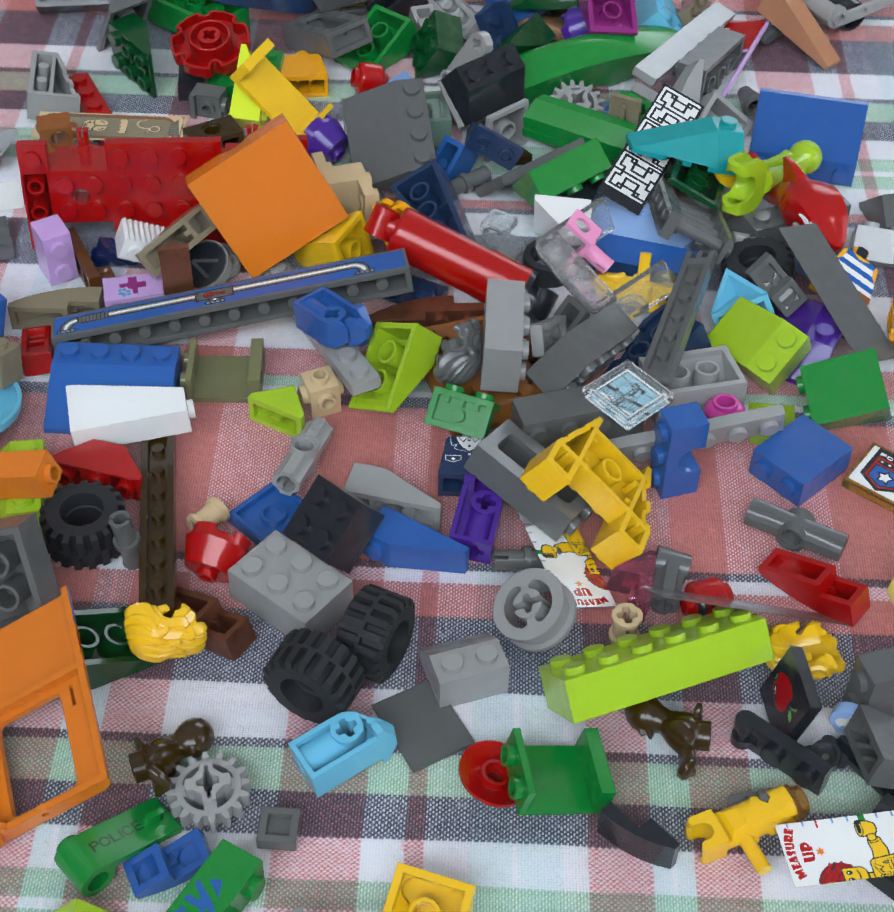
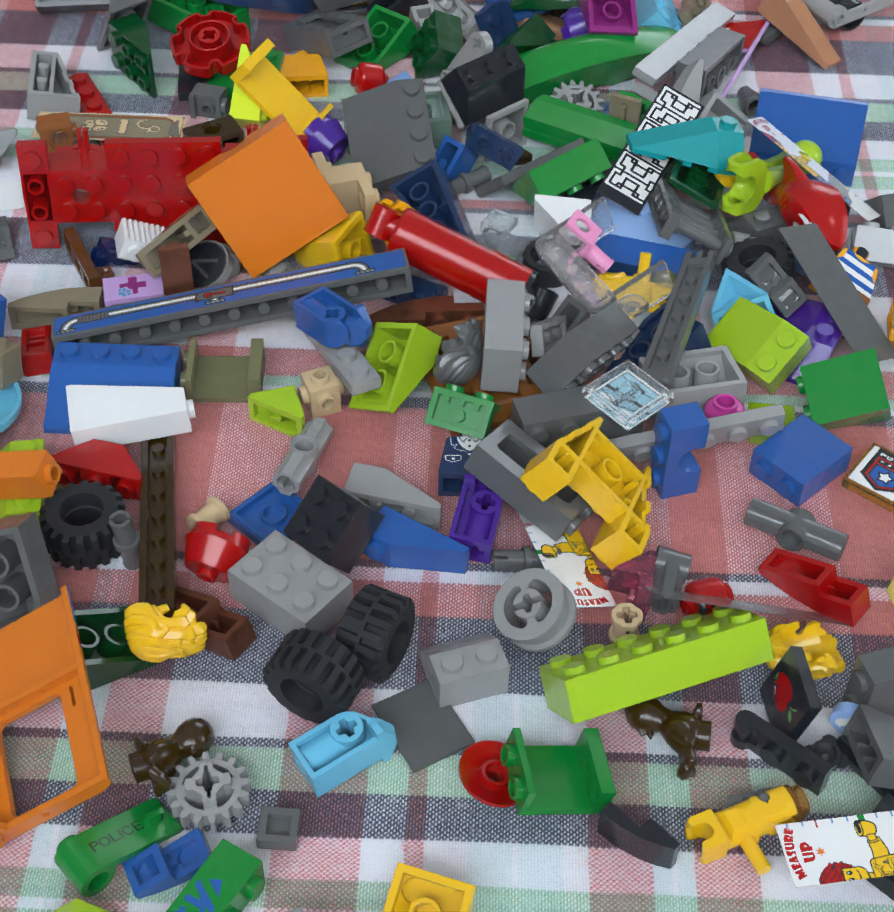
lavender brick [30,214,79,287] -> none
none -> sticker [747,117,881,222]

